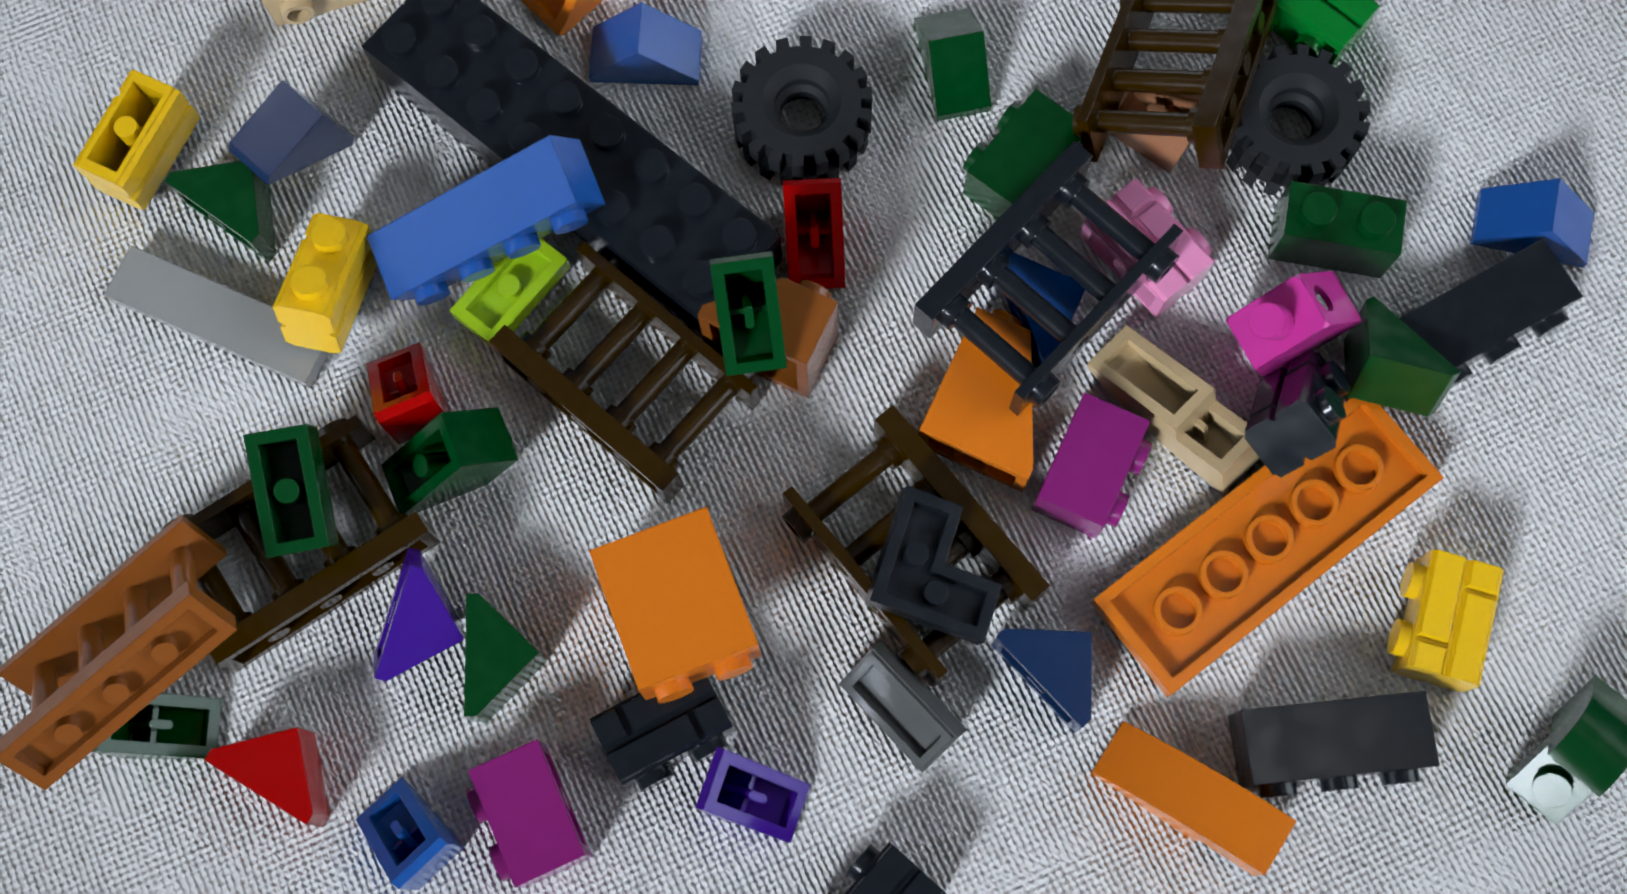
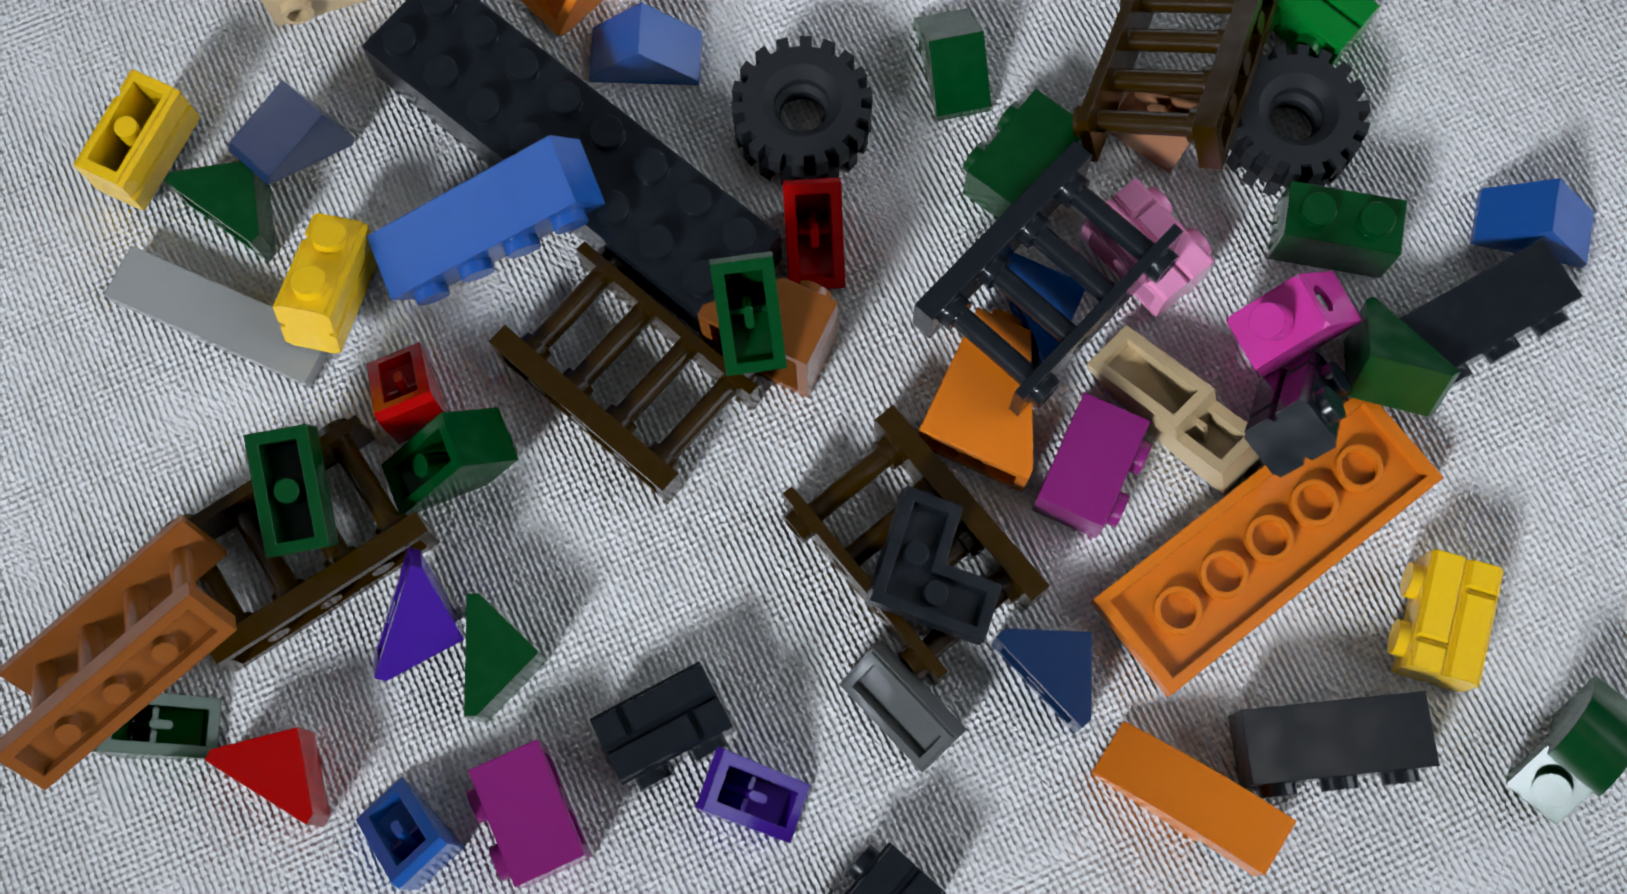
lime plate [449,239,571,347] -> none
orange slope [589,506,762,703] -> none

